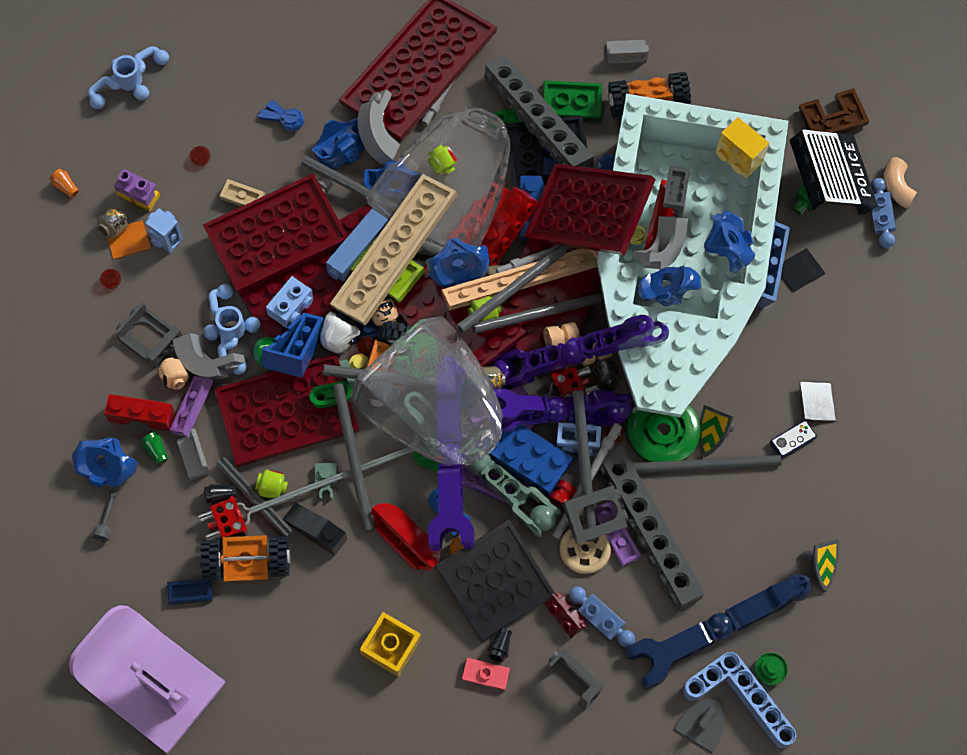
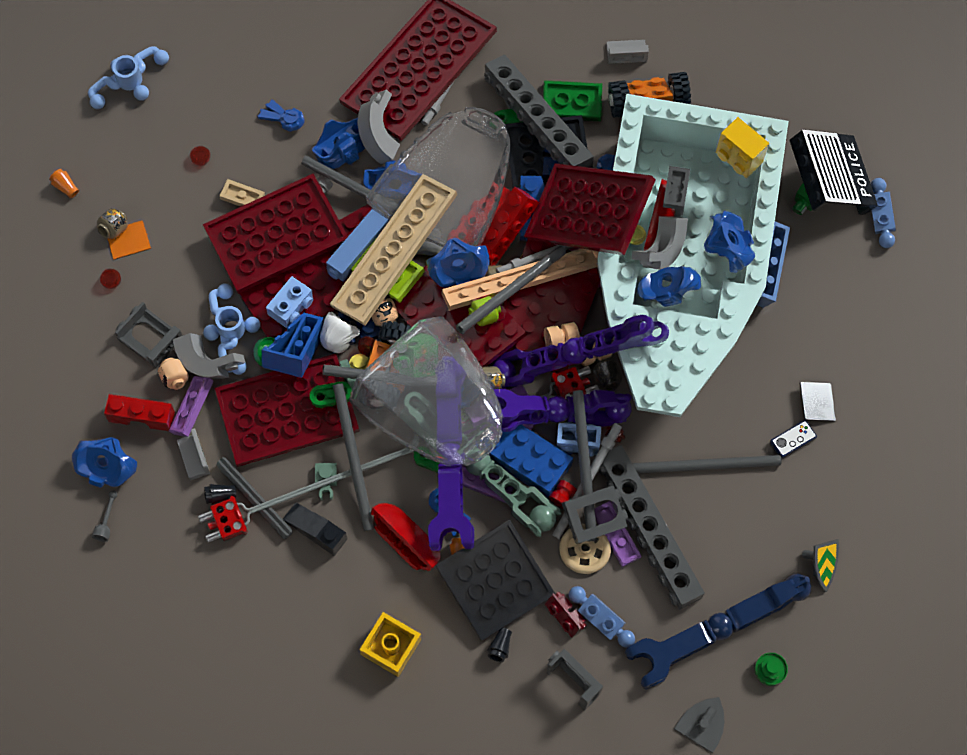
lavender door [69,605,226,754] -> none
medium lavender hips [114,169,160,211] -> none
green cone [141,432,169,465] -> none
light blue brick [146,208,183,254] -> none
dark blue tile [167,579,213,605] -> none
plate [200,535,290,582] -> none
lime head [255,469,288,499] -> none
lime head [427,144,458,176] -> none
coral plate [462,658,510,691] -> none
dark grey piece [471,293,604,334] -> none
green piece [627,405,701,462] -> none
light blue beam [683,652,796,748] -> none
shield [699,405,735,457] -> none
black window [781,248,825,292] -> none
reddish brown plate [798,88,869,134] -> none
light nougat cylinder [884,157,917,209] -> none

